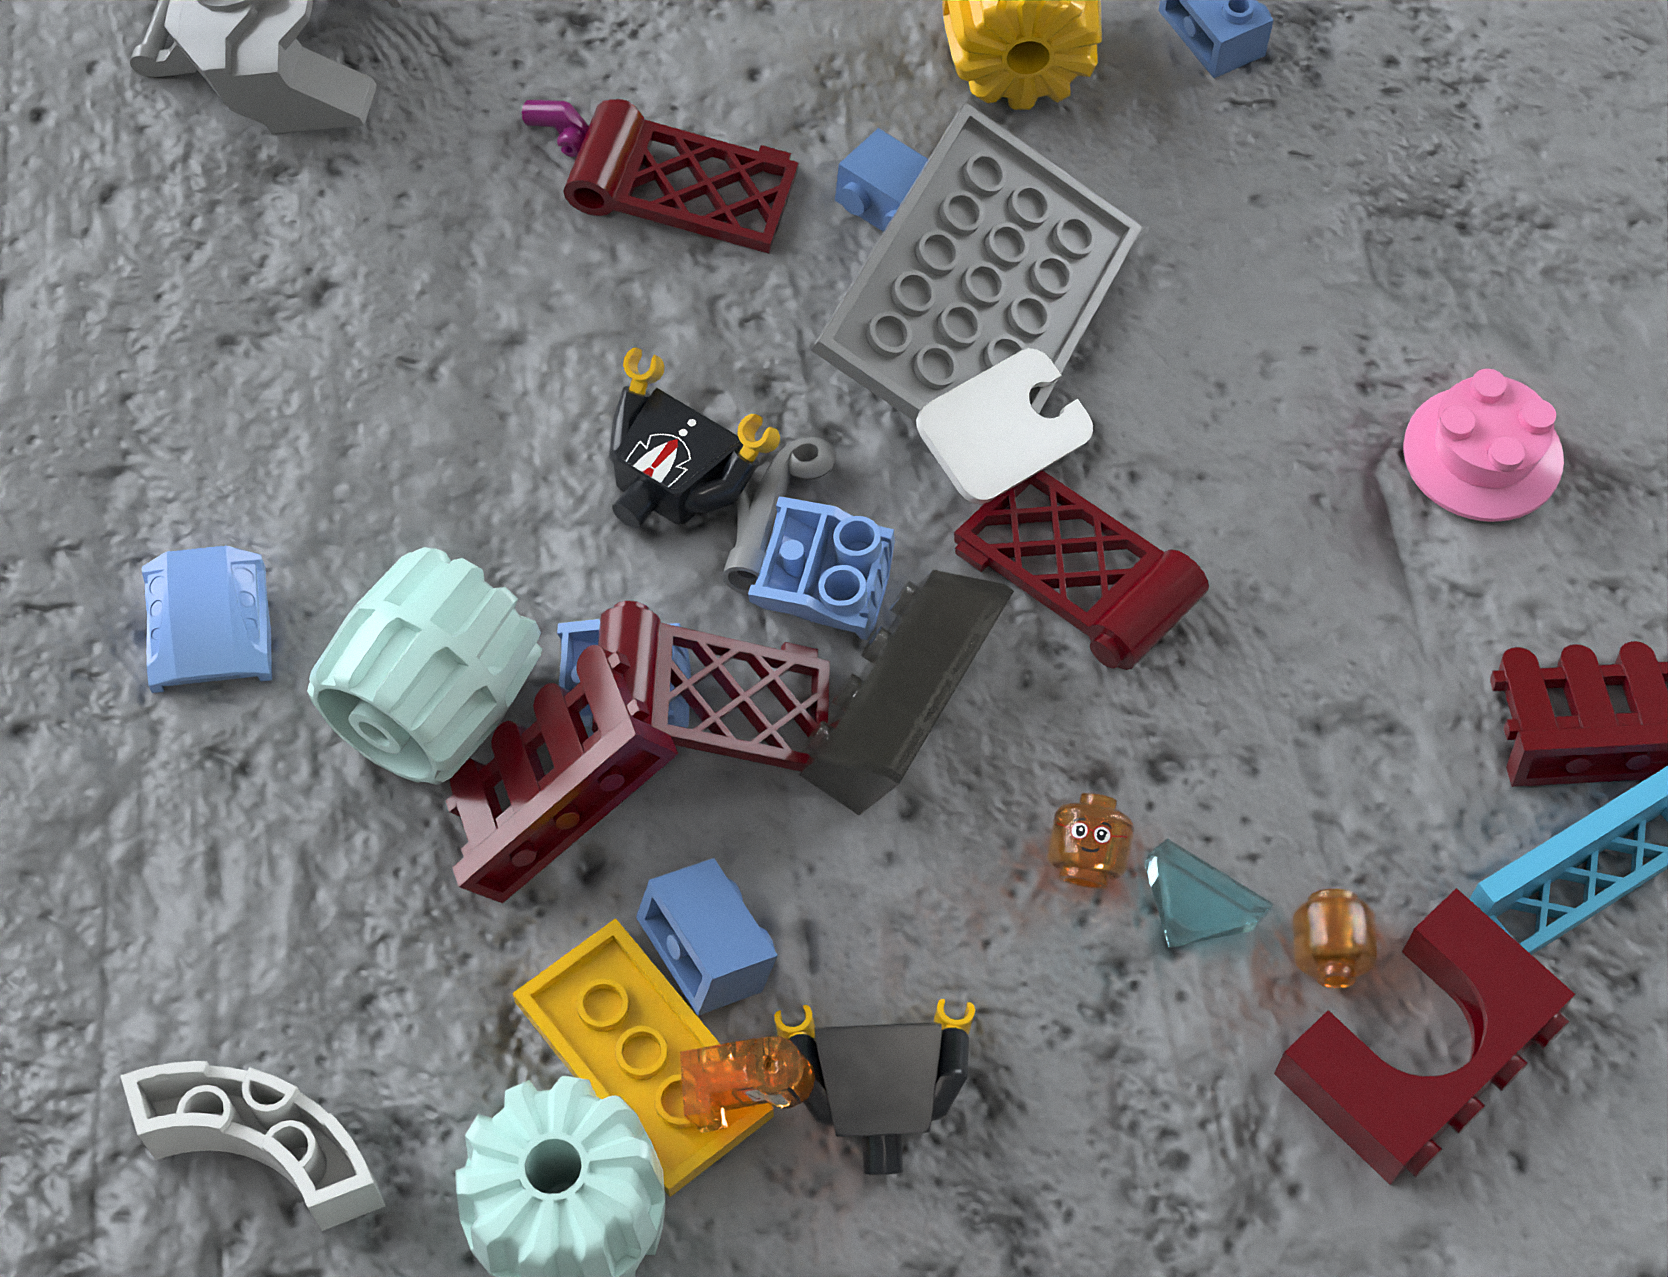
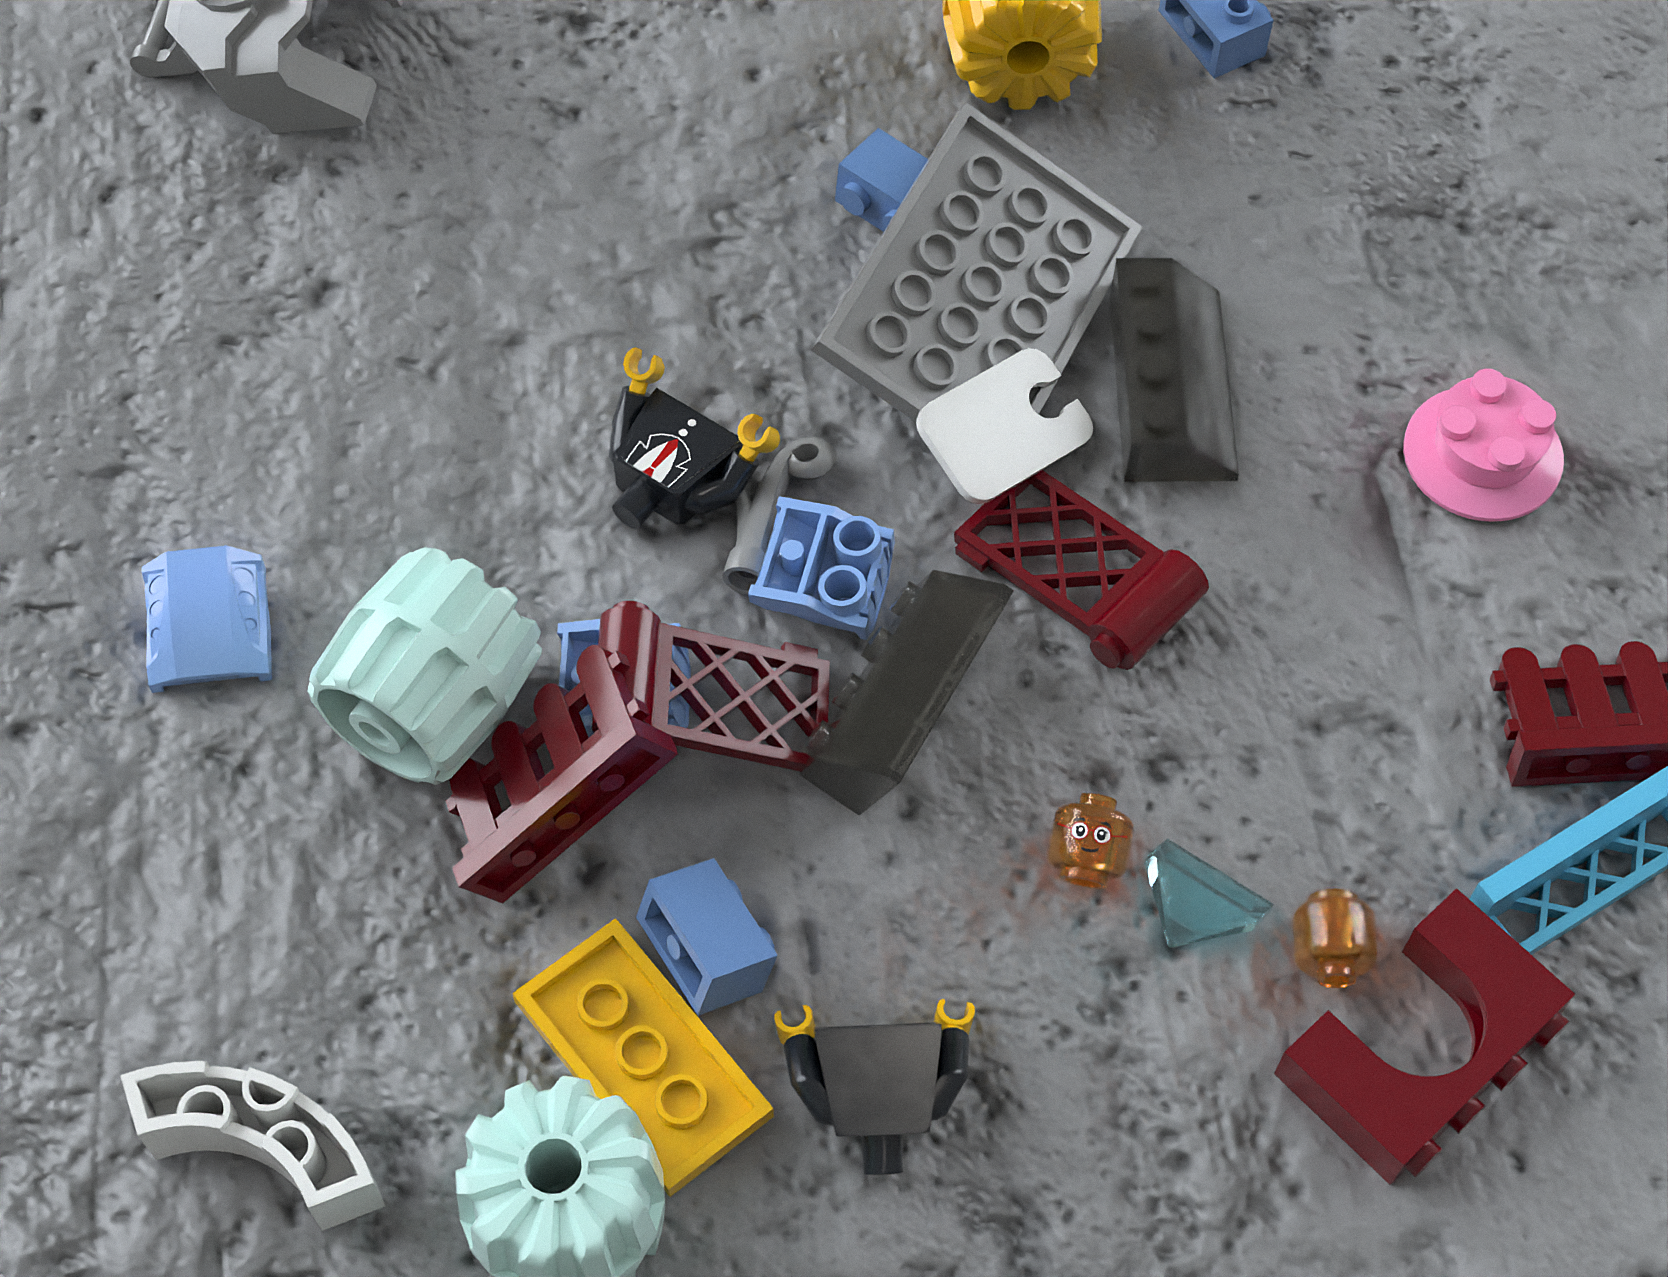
magenta arm [522,100,589,157] -> none
dark red piece [563,99,799,254] -> none
clear orange leg [680,1036,815,1133] -> none
none -> clear smoke slope [1110,258,1239,482]

